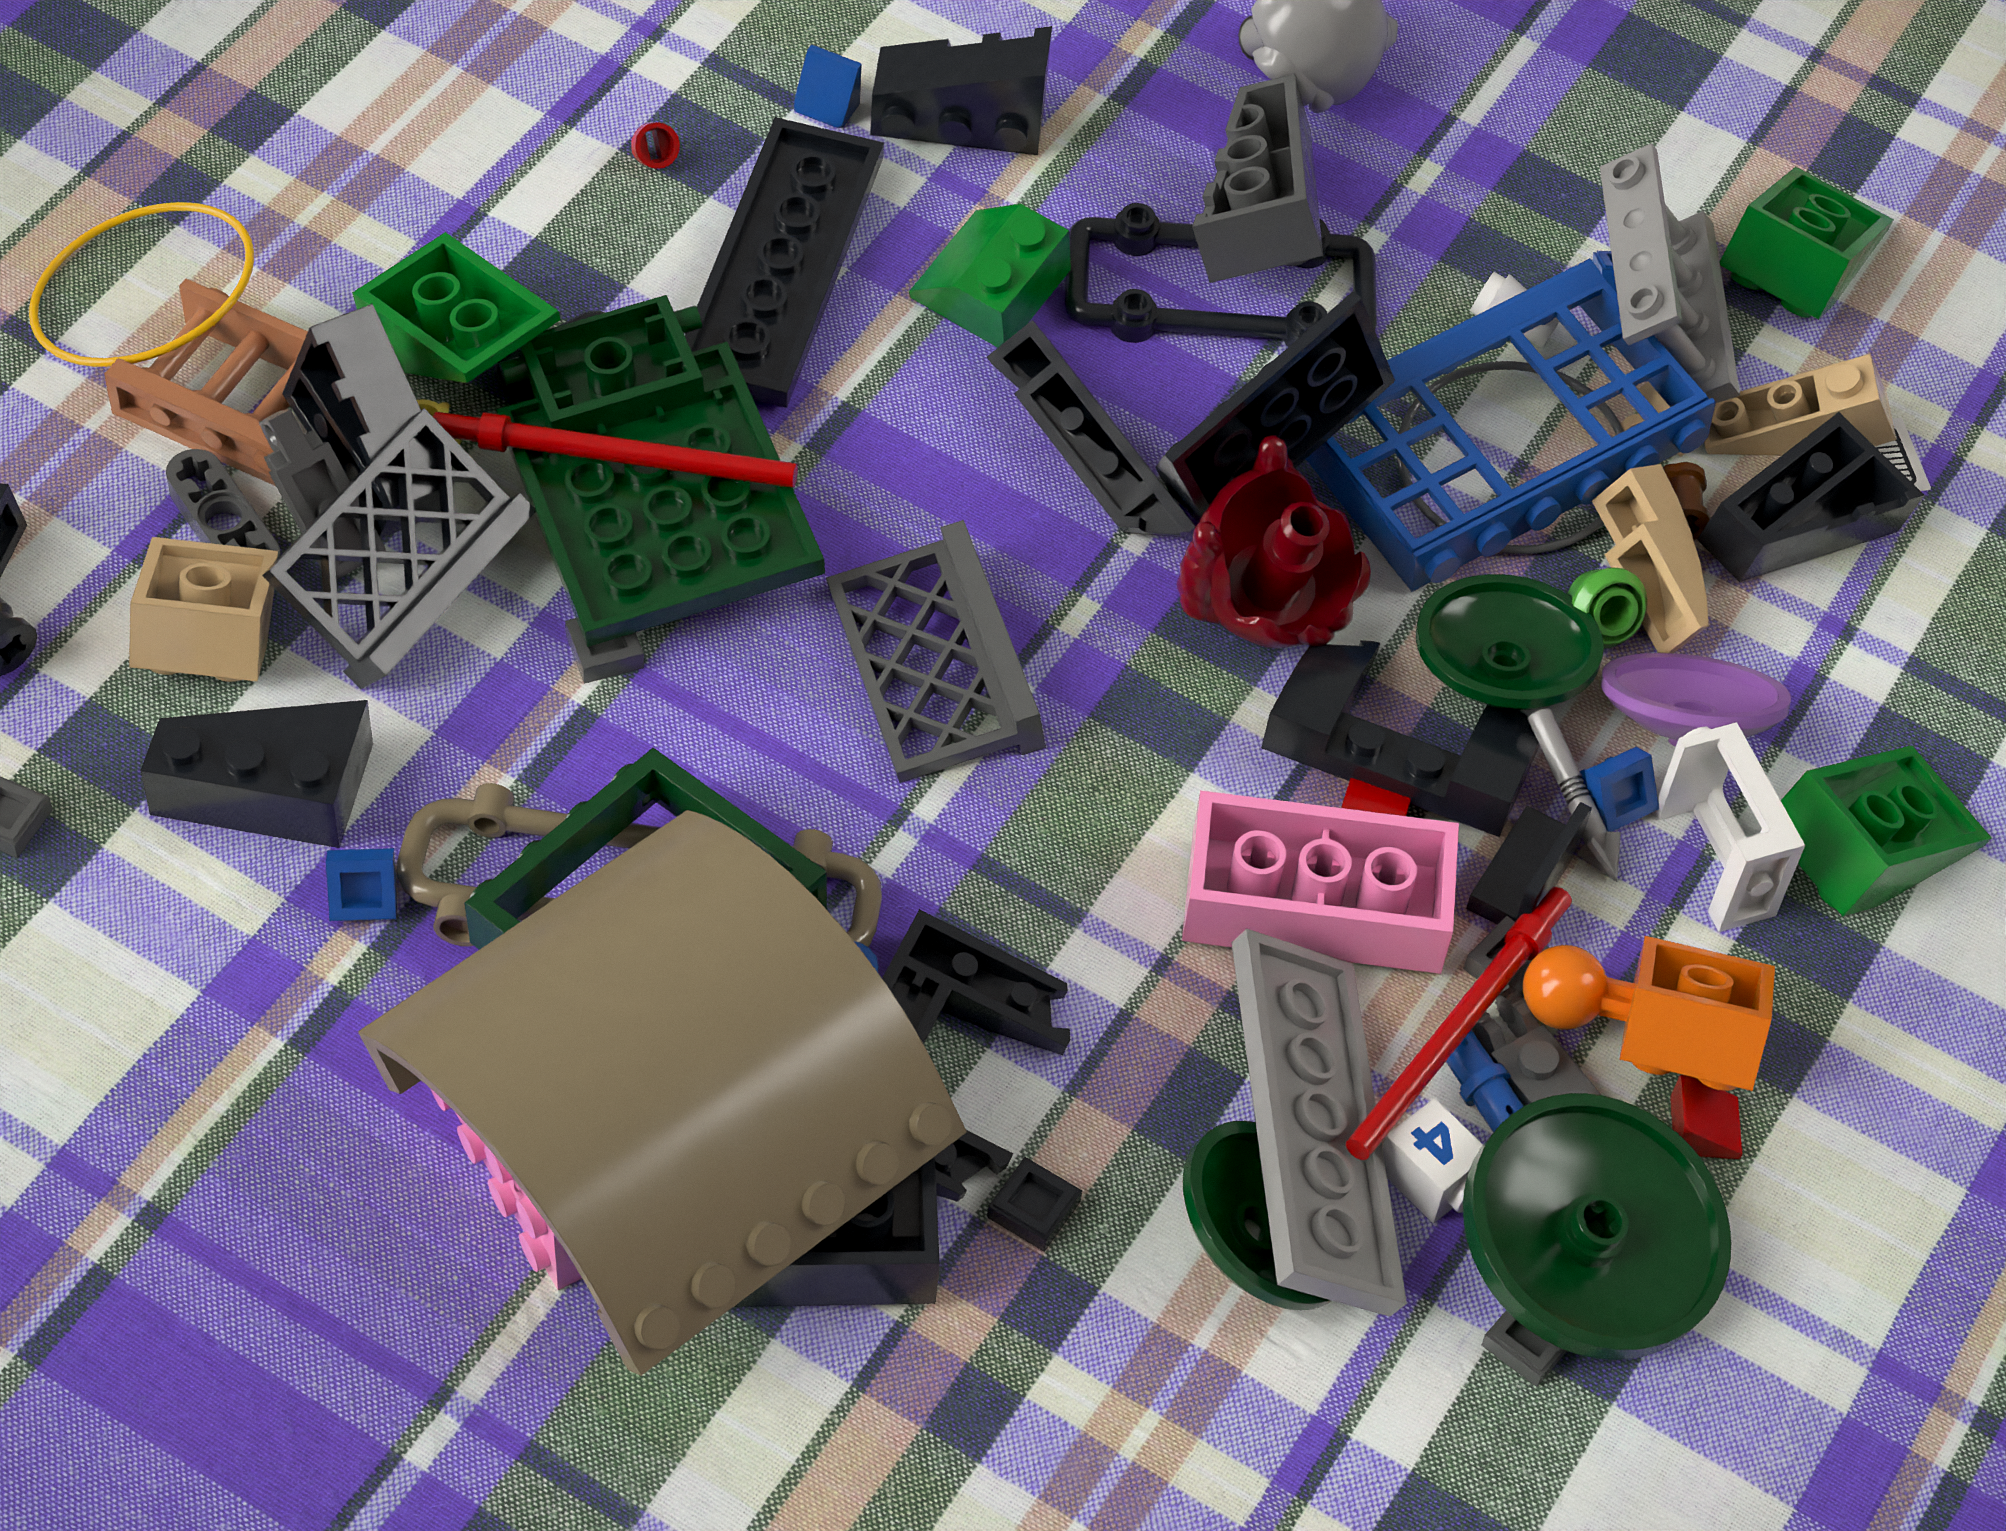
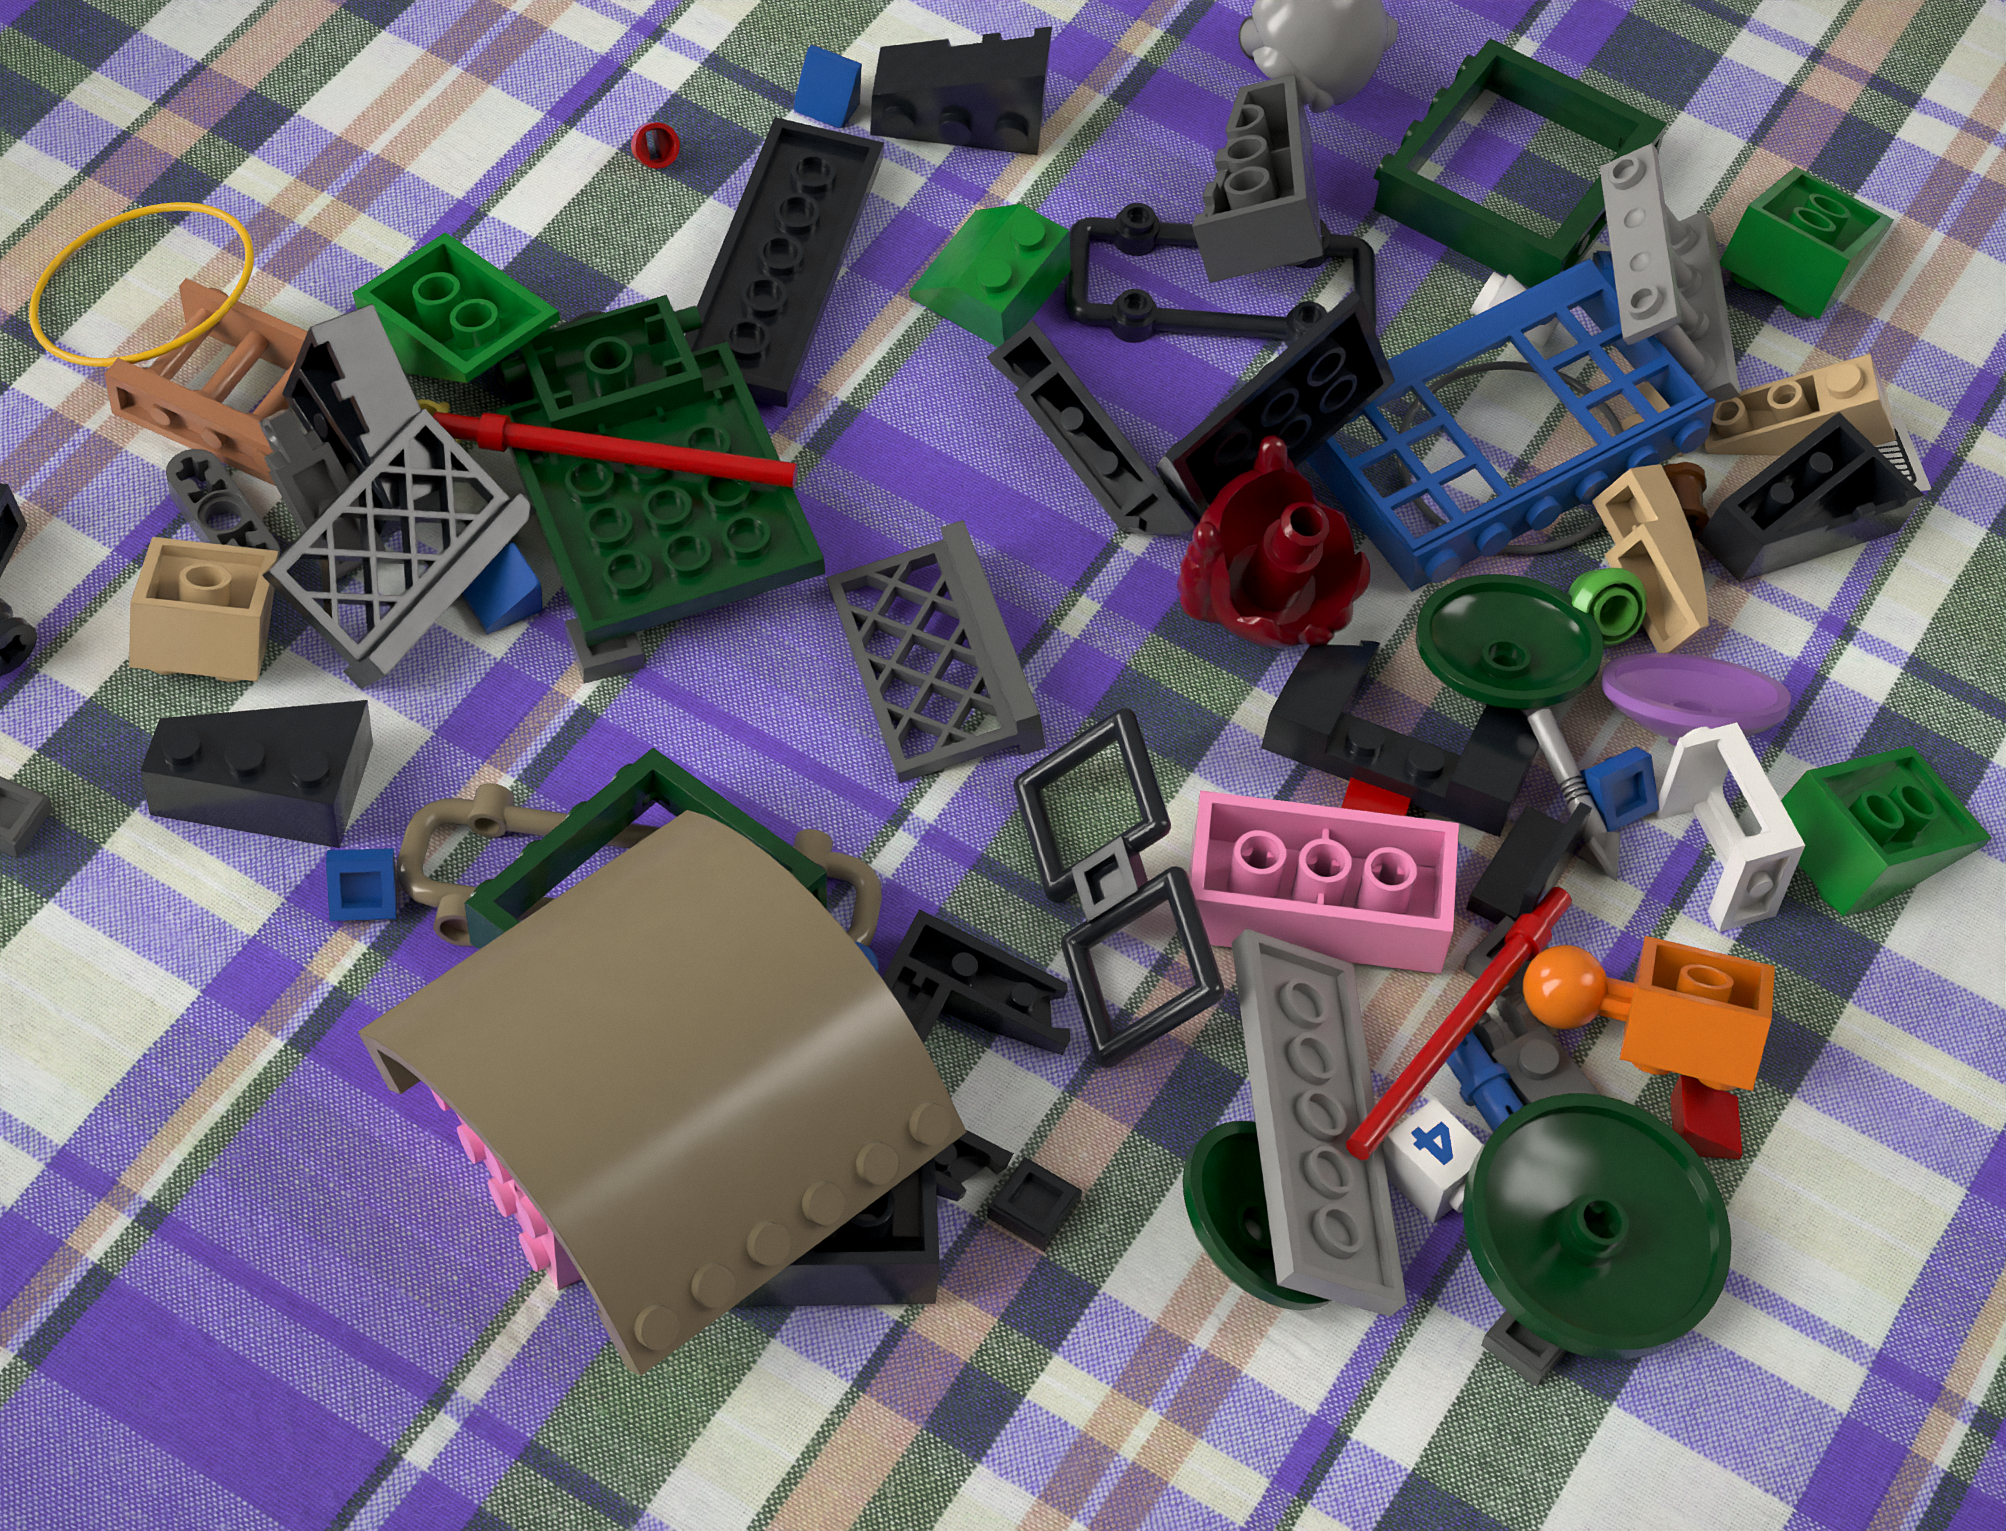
none -> blue slope [461,542,543,635]
none -> black bar [1013,708,1225,1068]
none -> dark green window [1373,38,1667,288]

